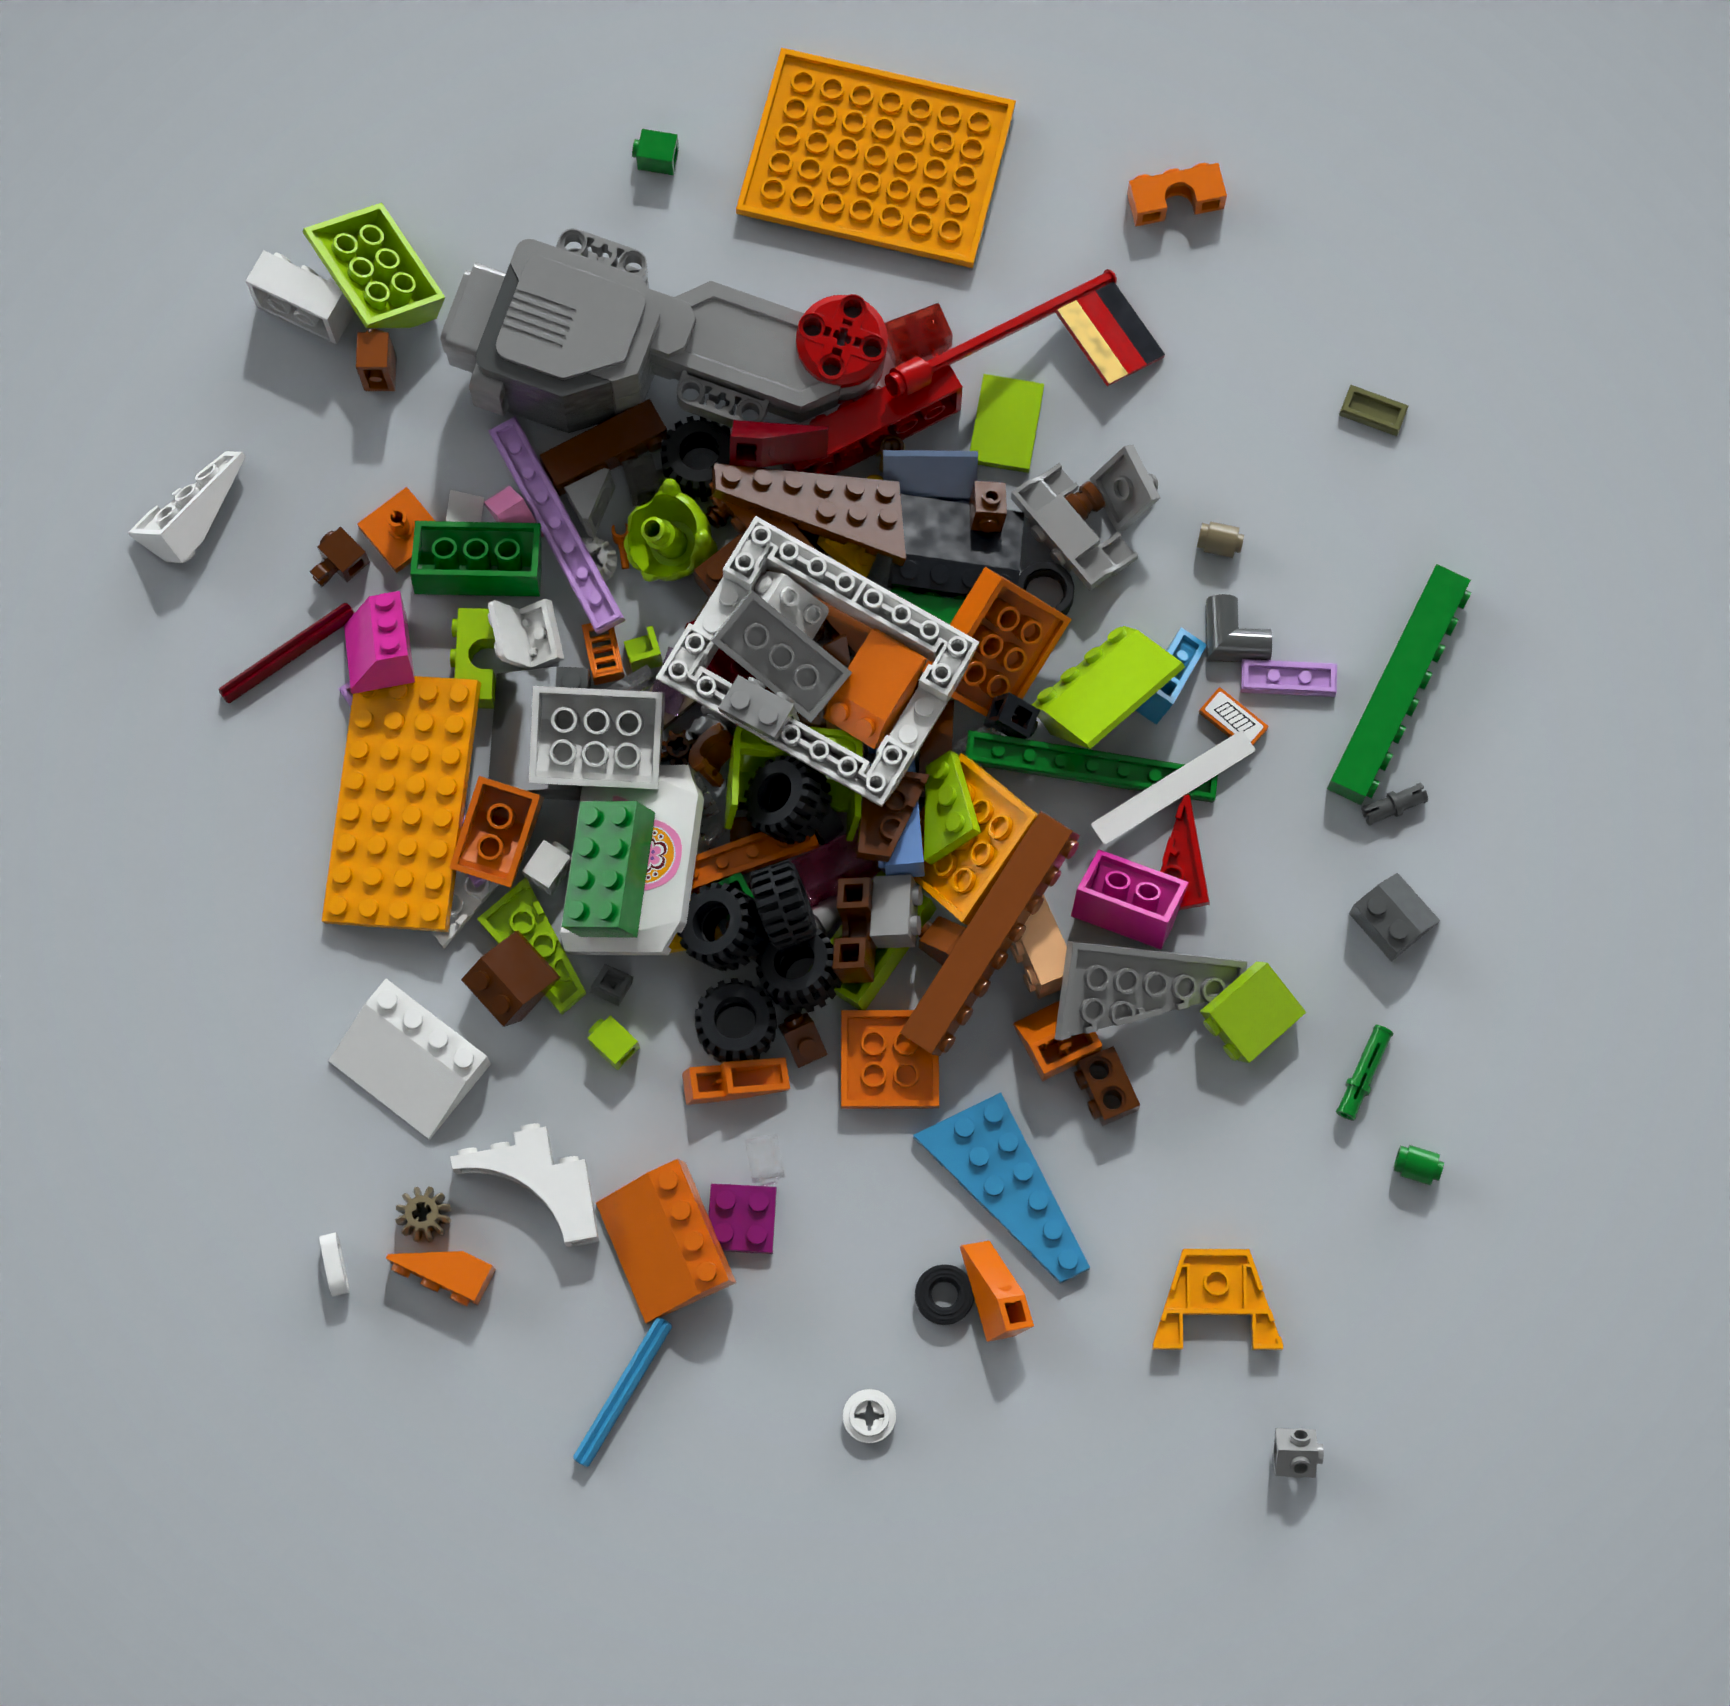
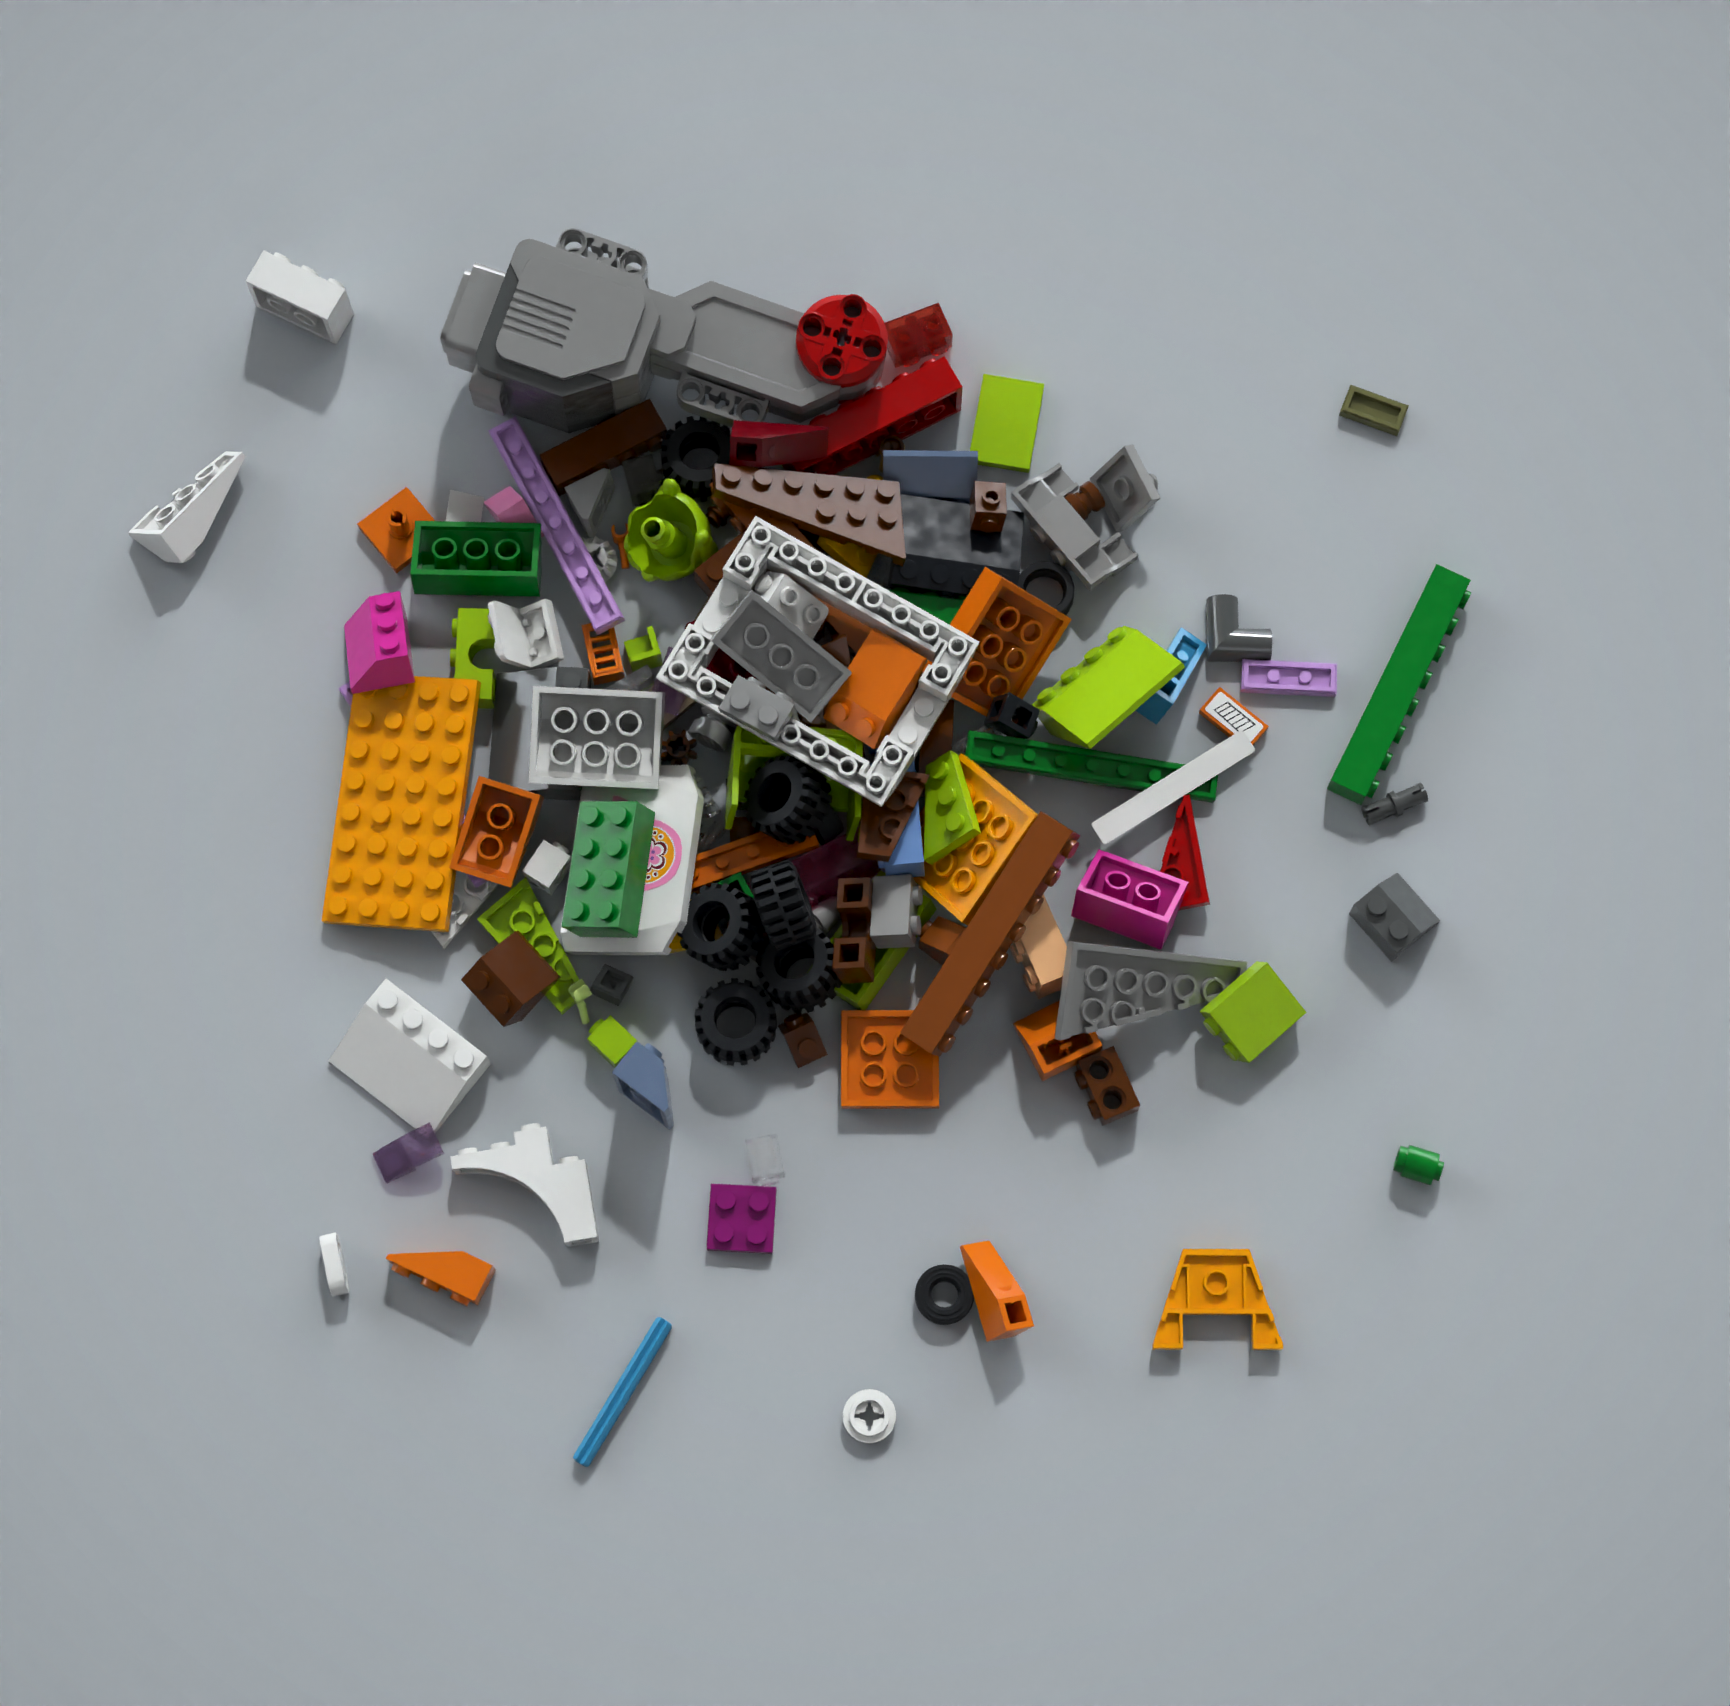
dark red axle [219,603,355,703] -> none
lime slope [302,202,445,328] -> none
reddish brown brick [310,526,370,587] -> none
dark orange brick [356,329,397,391] -> none
dark tan gear [395,1186,451,1243] -> none
orange slope [596,1159,736,1324] -> none
green brick [632,129,679,175] -> none
orange slope [682,1057,790,1105] -> none
dark orange piece [688,723,733,787] -> none
light orange plate [736,47,1016,268] -> none
flag [884,269,1165,398] -> none
dark azure wing [913,1092,1090,1284] -> none
orange arch [1127,163,1227,227] -> none
dark tan brick [1197,521,1244,558] -> none
light grey brick [1273,1428,1324,1478] -> none
green pin [1336,1025,1394,1121] -> none
none -> clear purple slope [372,1122,445,1184]
none -> yellowish green hand [568,979,592,1024]
none -> sand blue slope [612,1041,674,1130]

